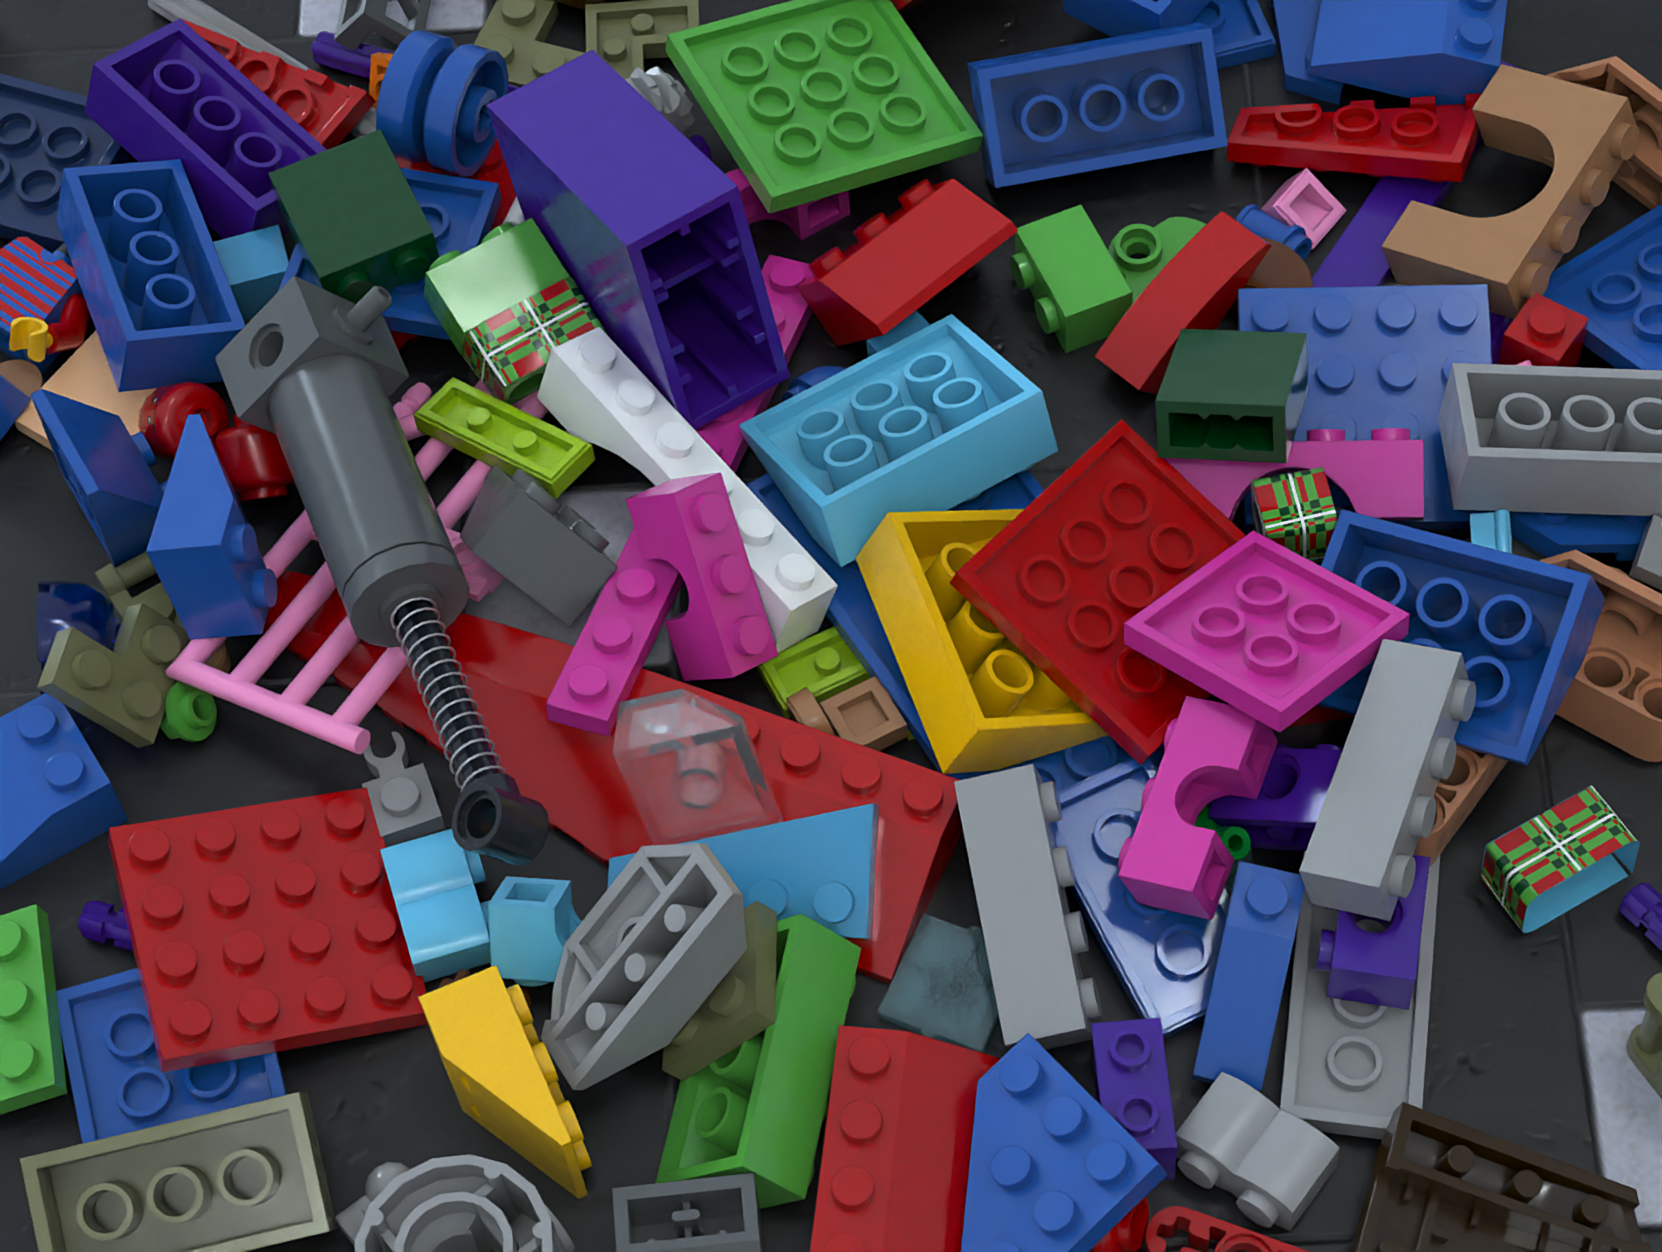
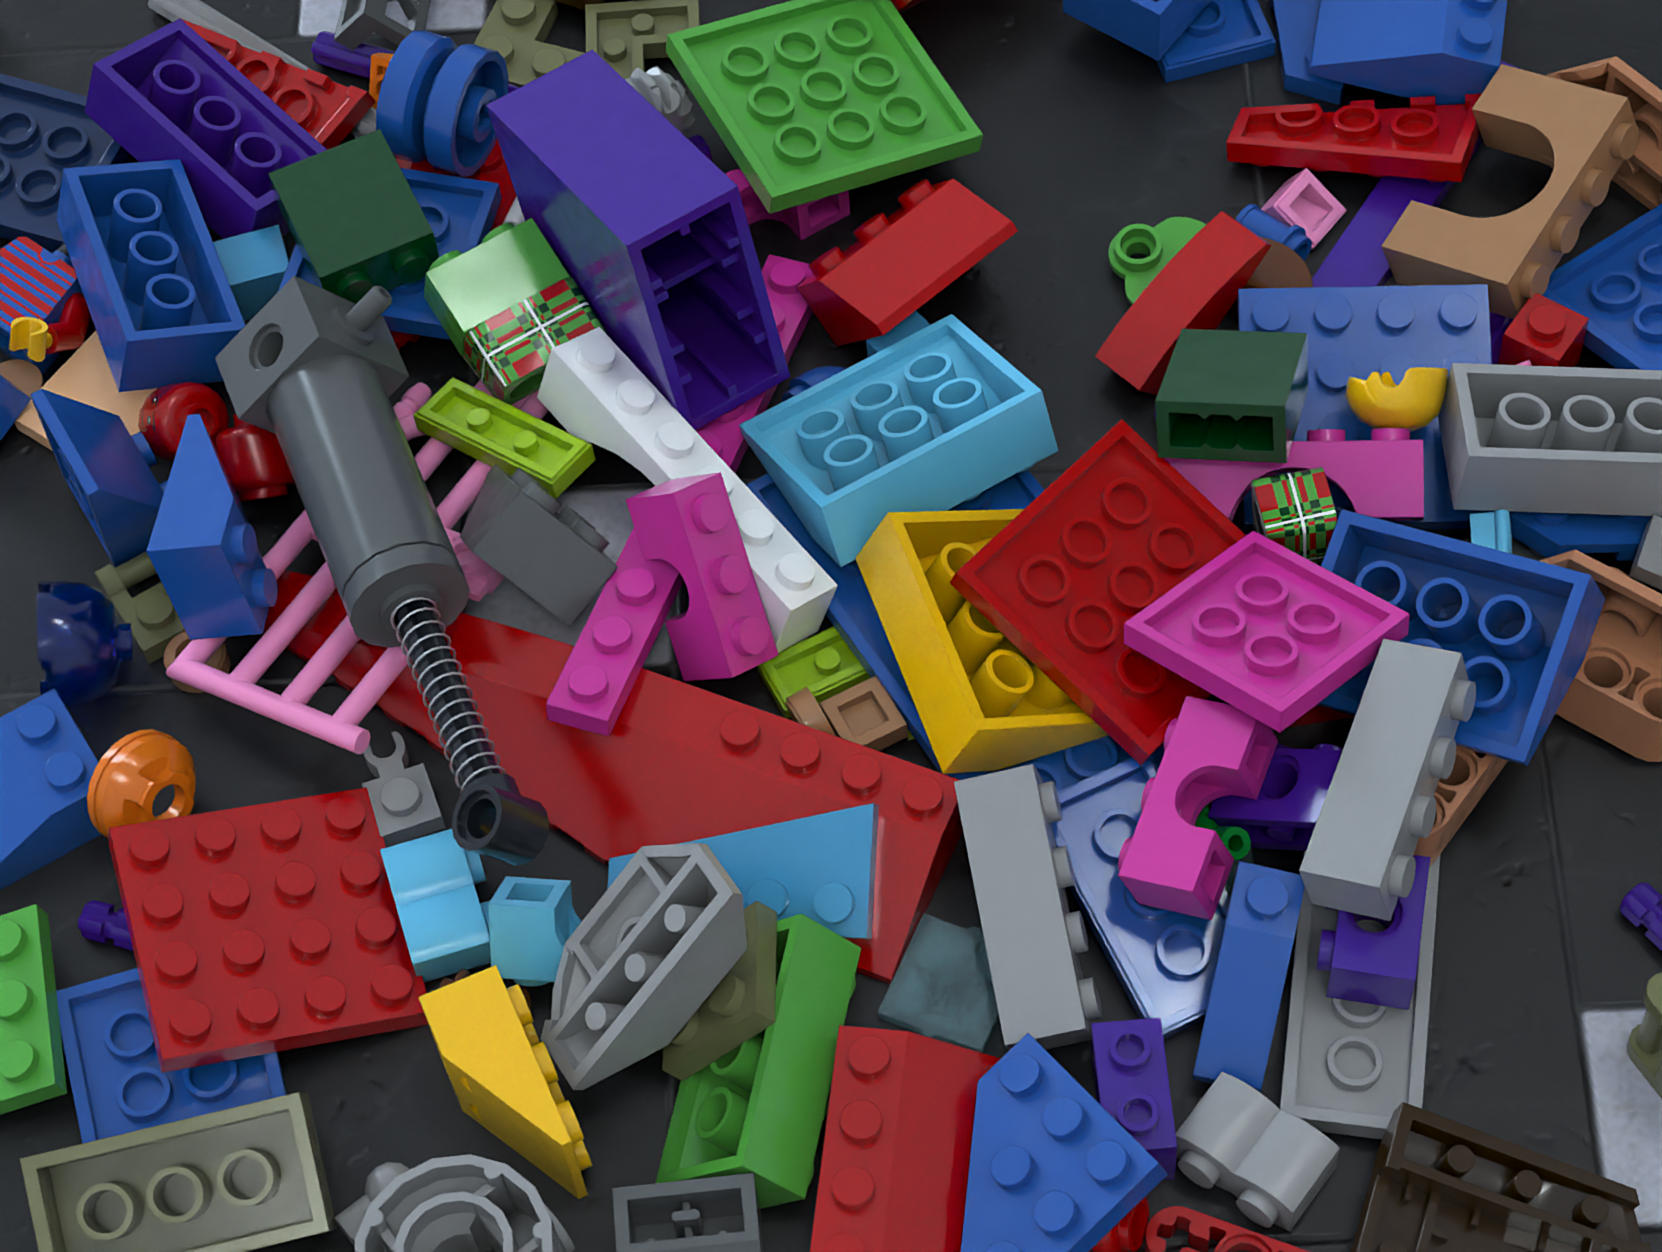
olive plate [37,603,189,748] -> none
bright green plate [160,681,217,742] -> none
clear slope [613,688,783,845] -> none
blue brick [967,22,1228,188] -> none
bright green brick [1010,204,1133,353] -> none
piece [1481,786,1640,933] -> none
none -> orange piece [87,729,196,838]
none -> yellow hair [1345,367,1448,432]

